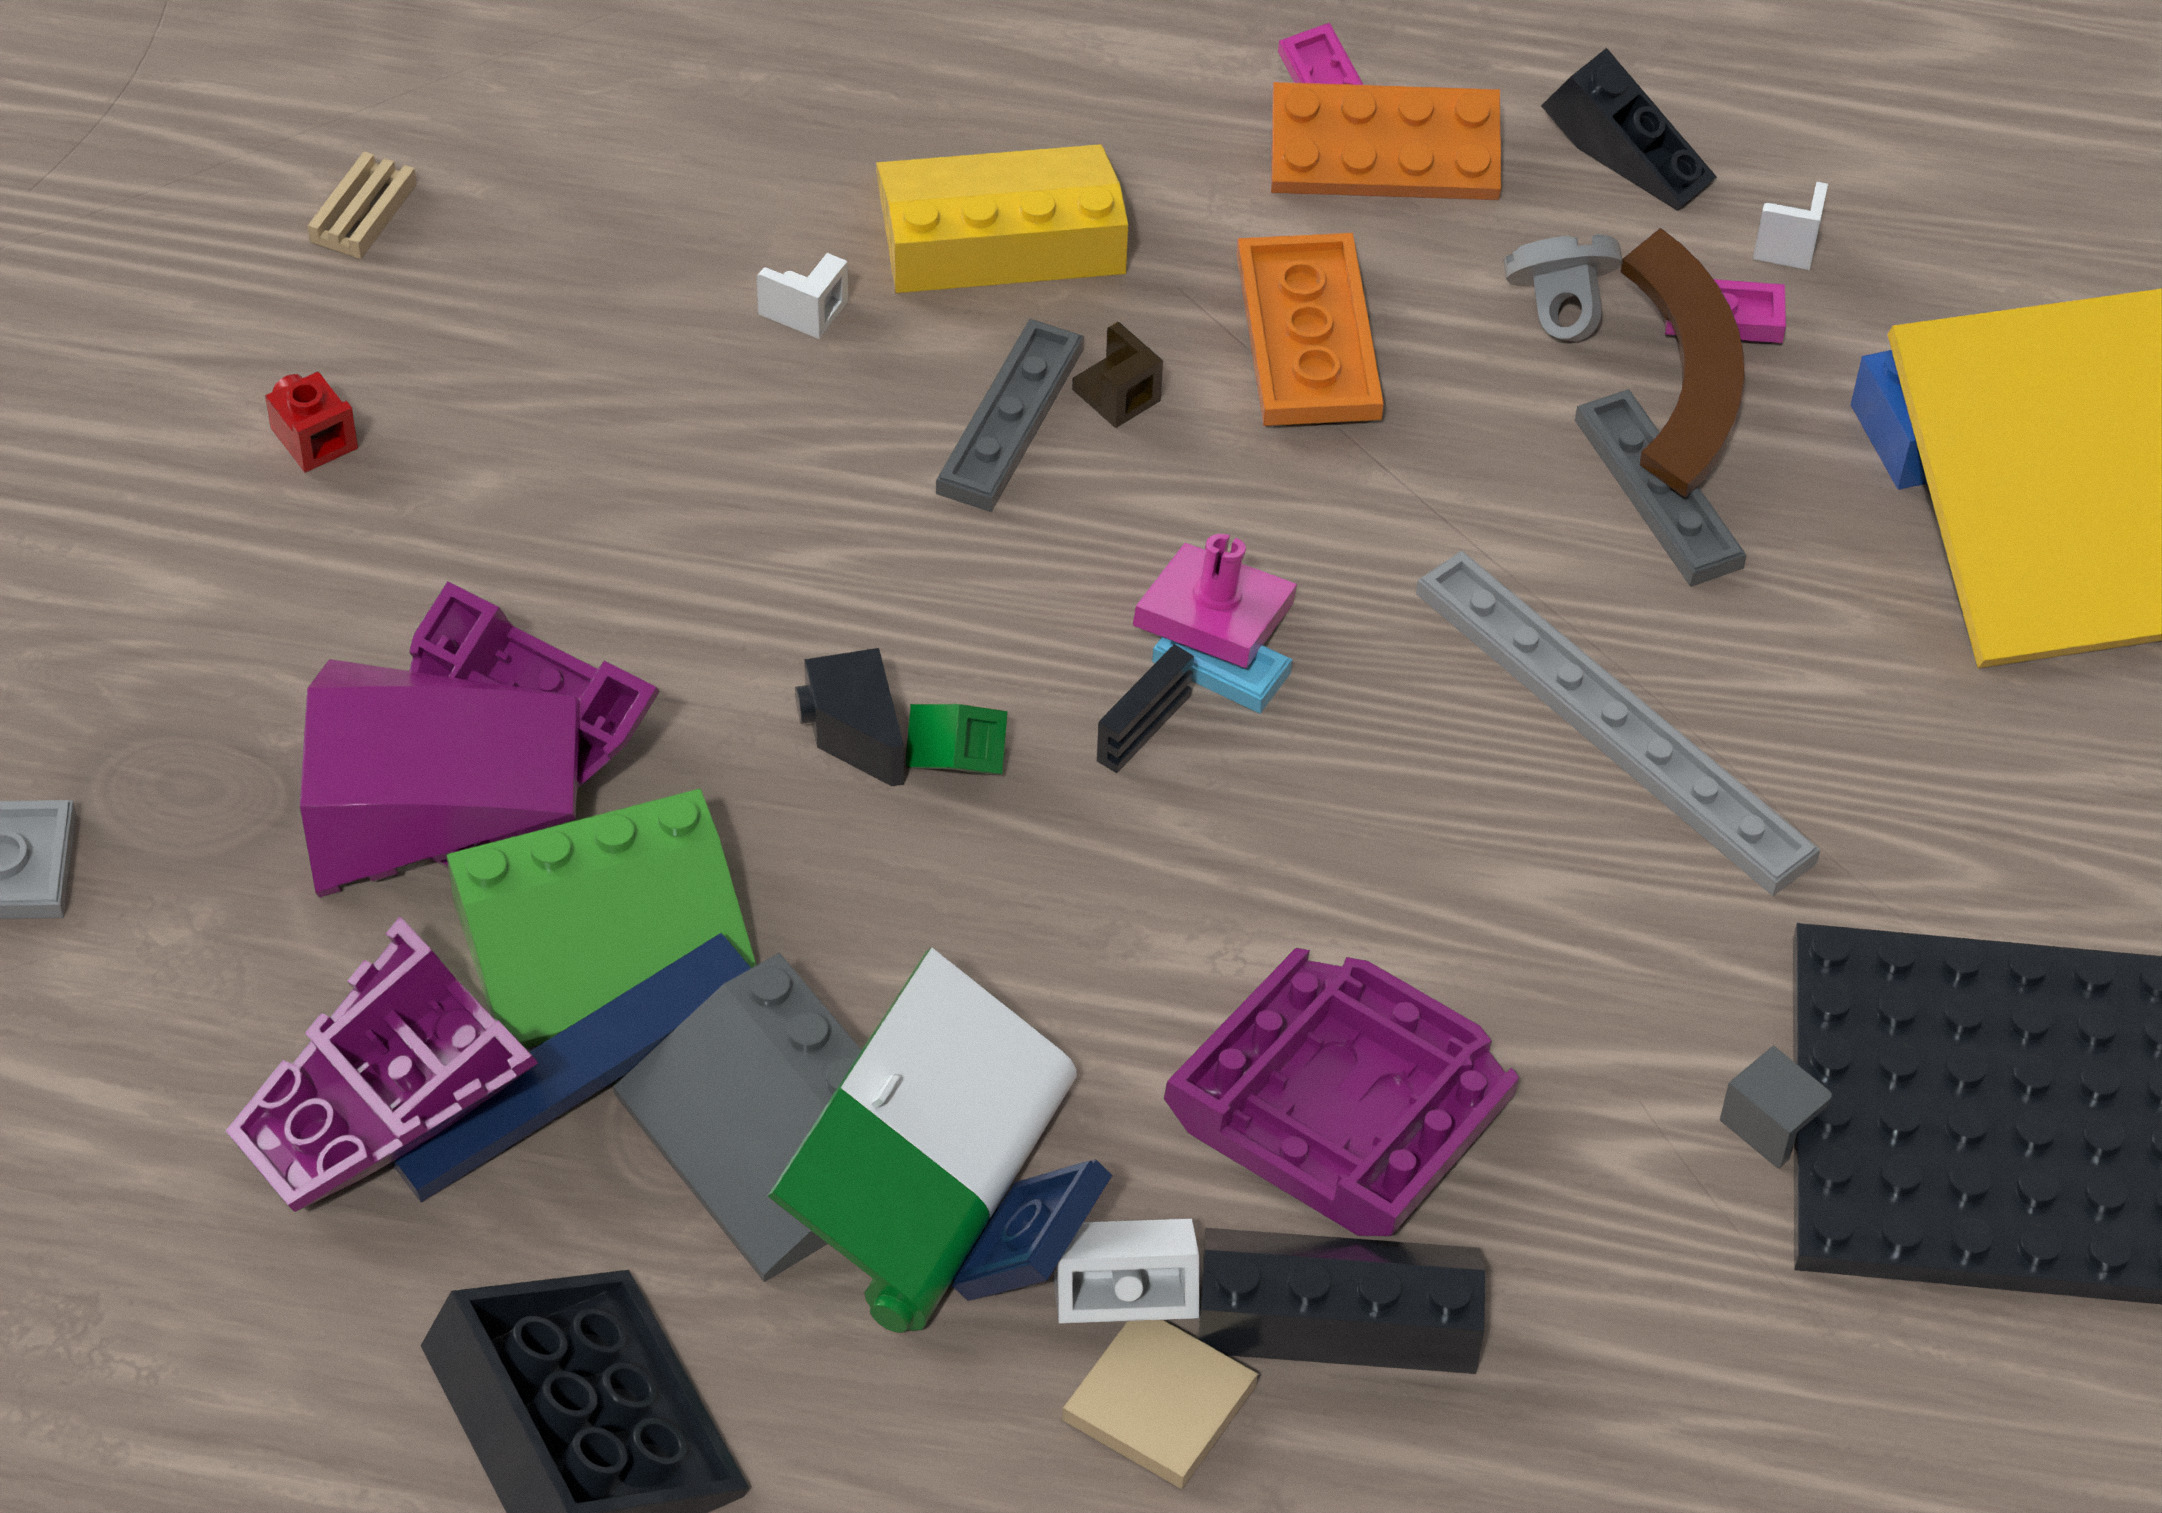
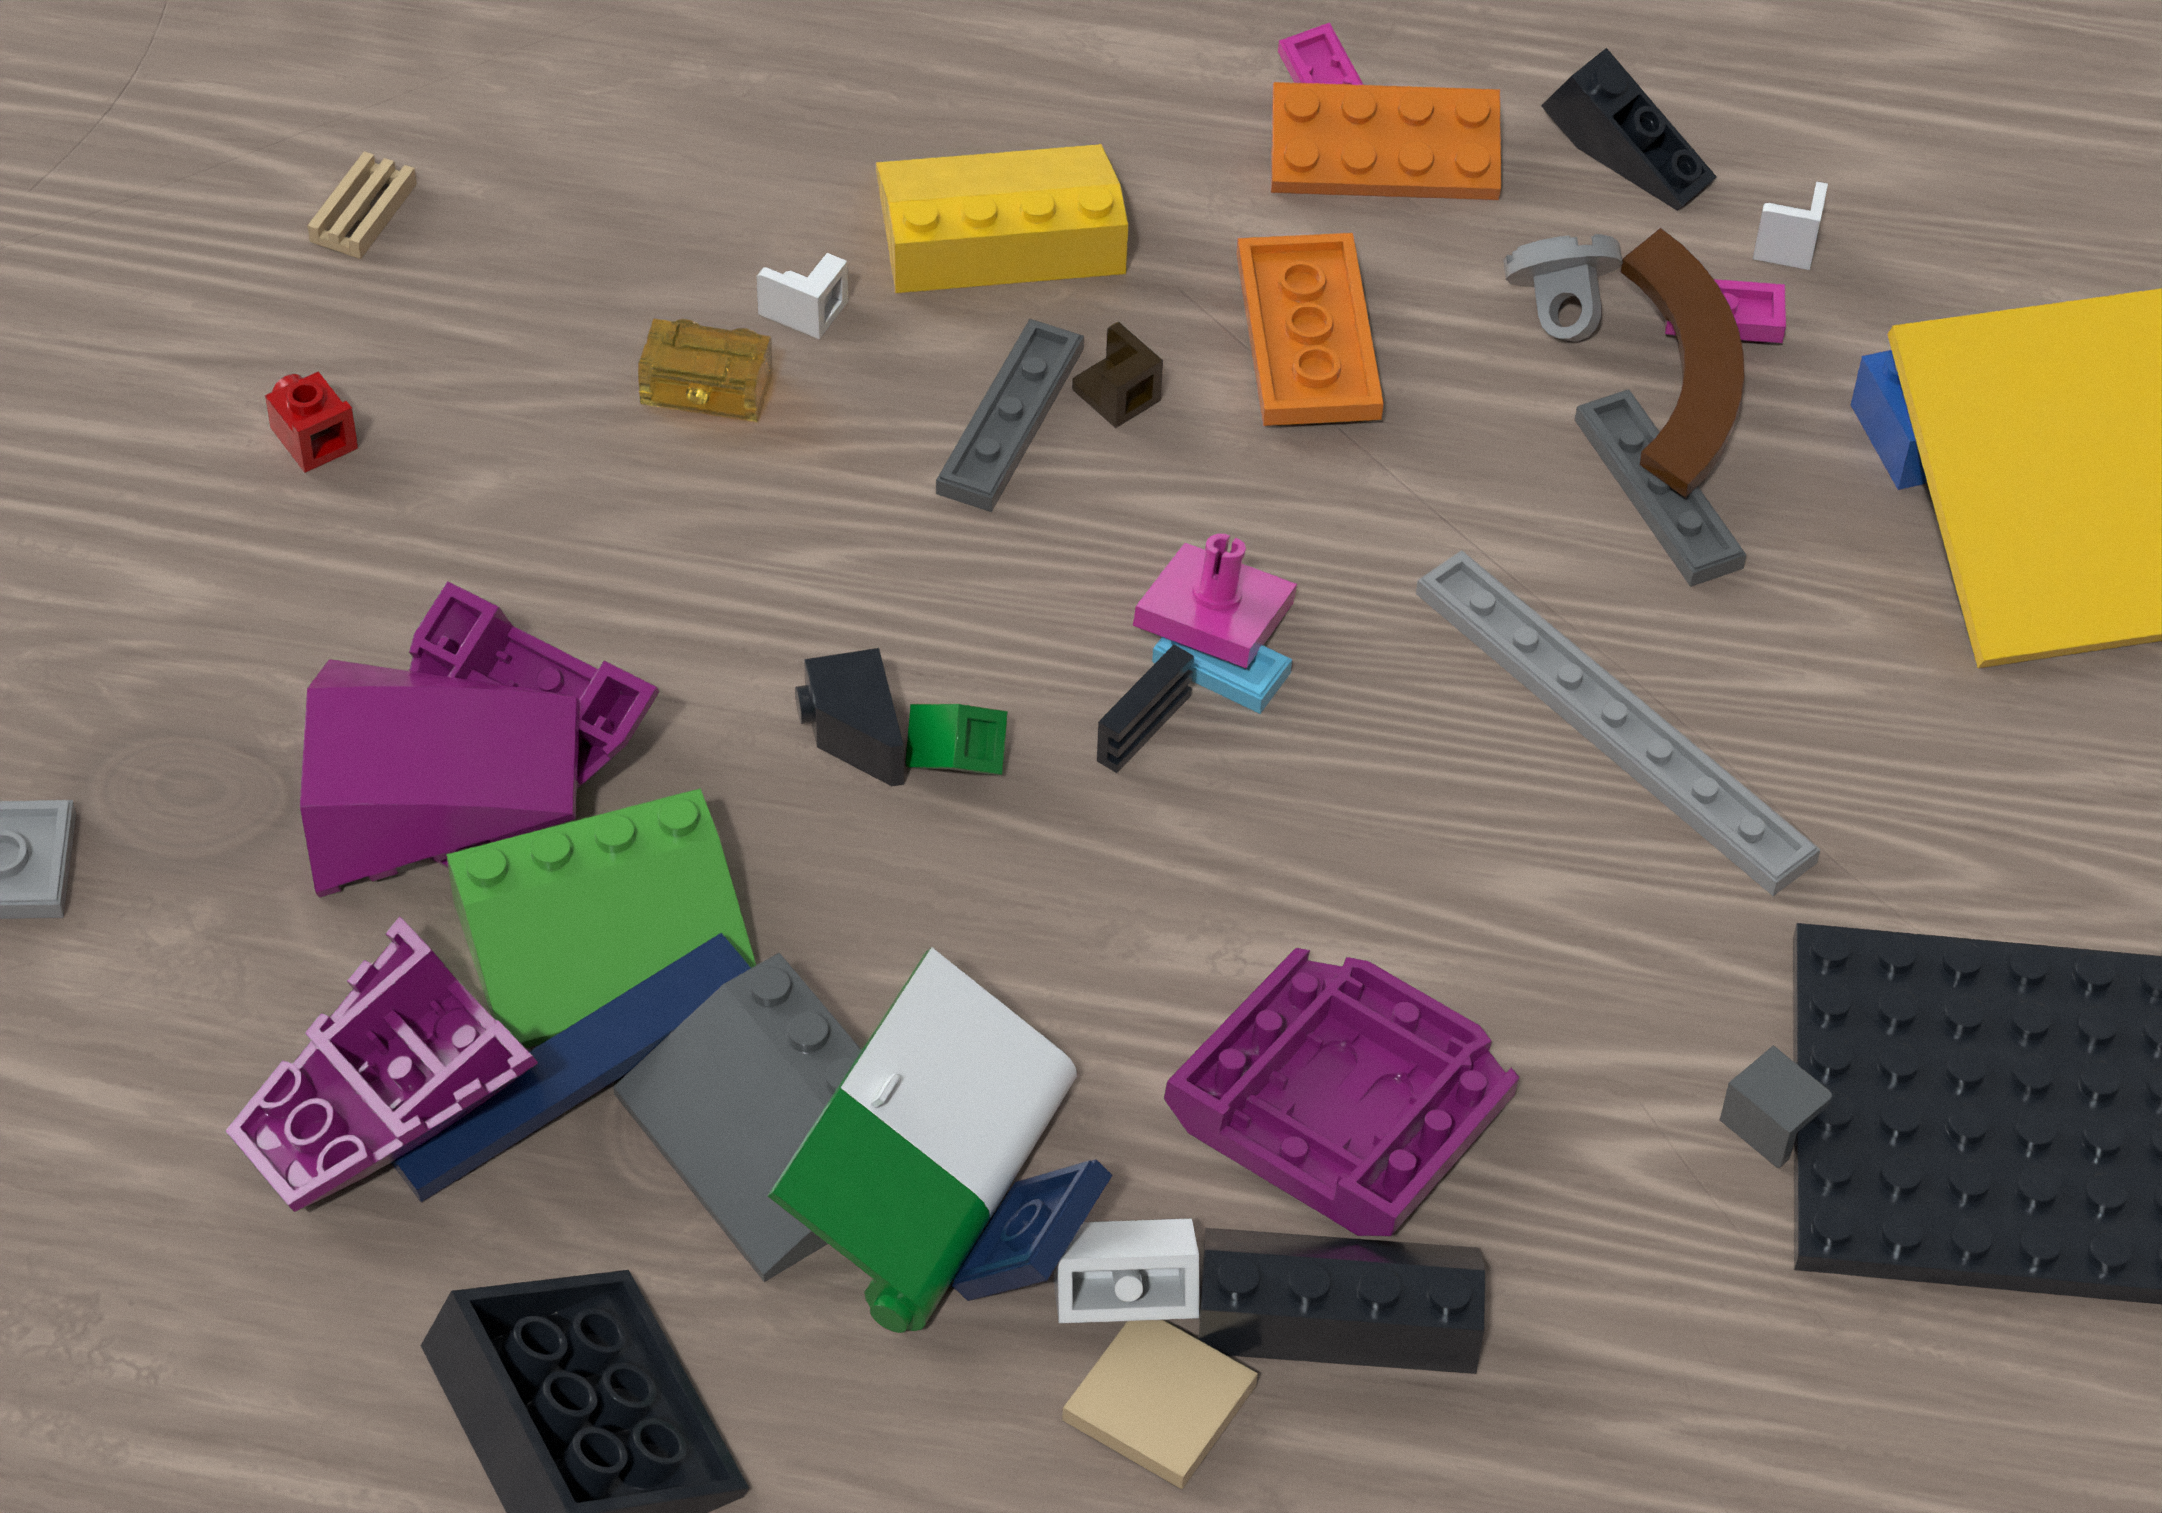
none -> clear yellow brick [638,318,773,422]

